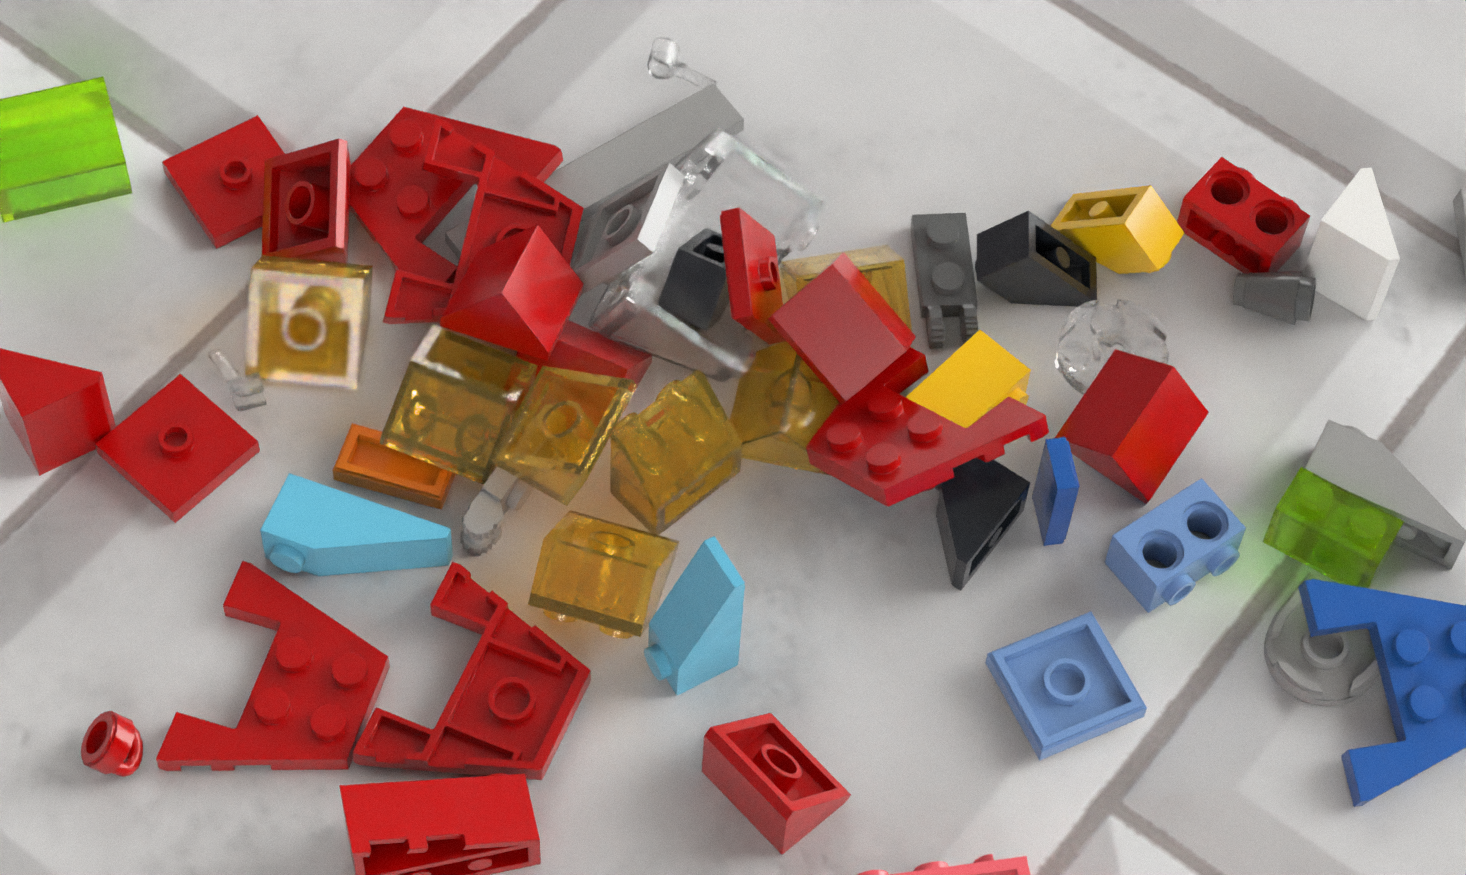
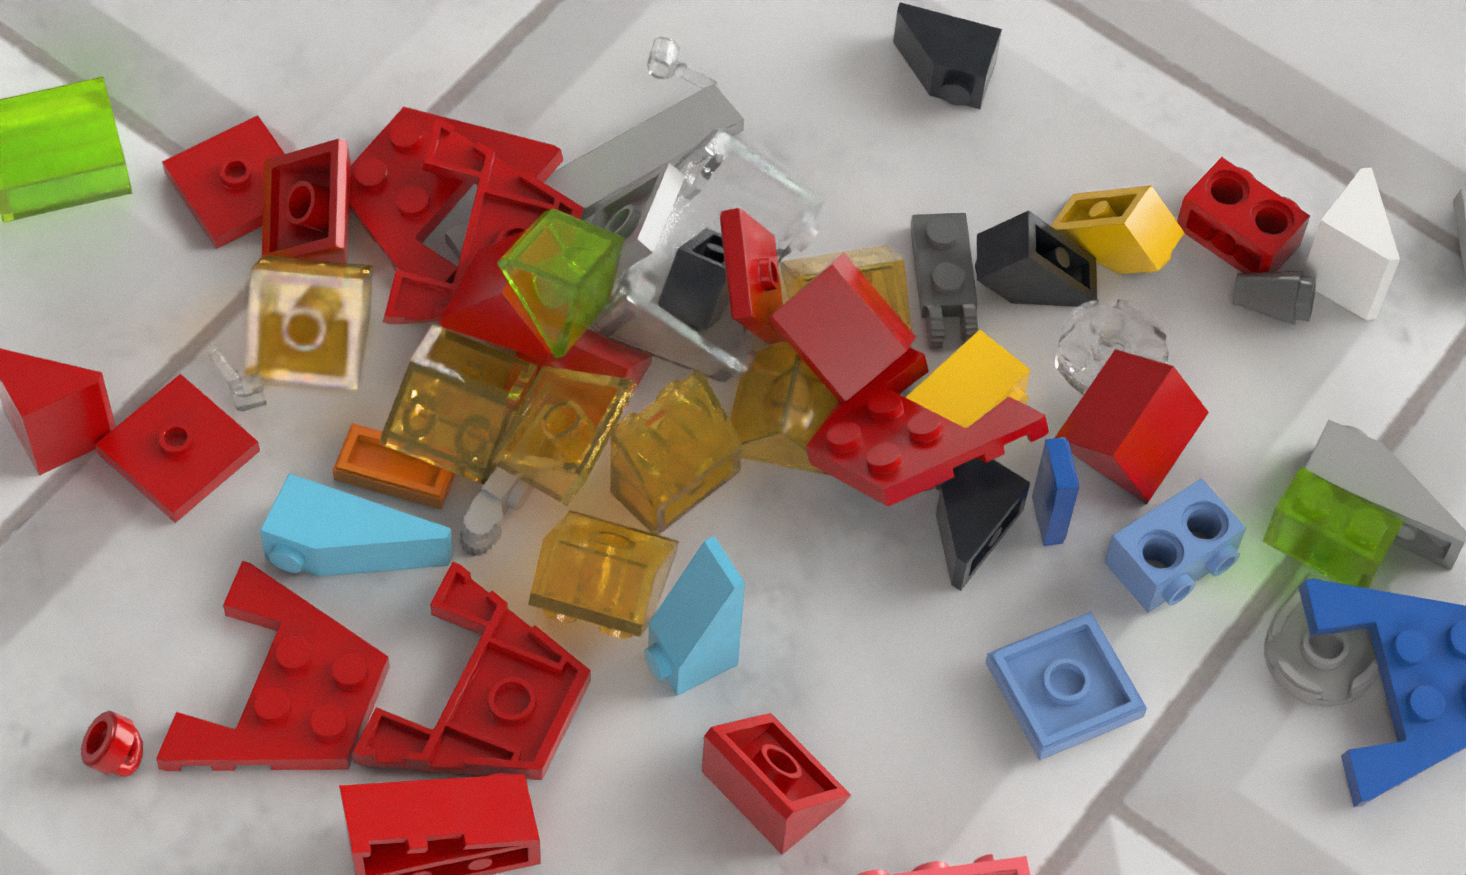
none -> clear neon green slope [497,208,625,358]
none -> black slope [893,2,1002,109]

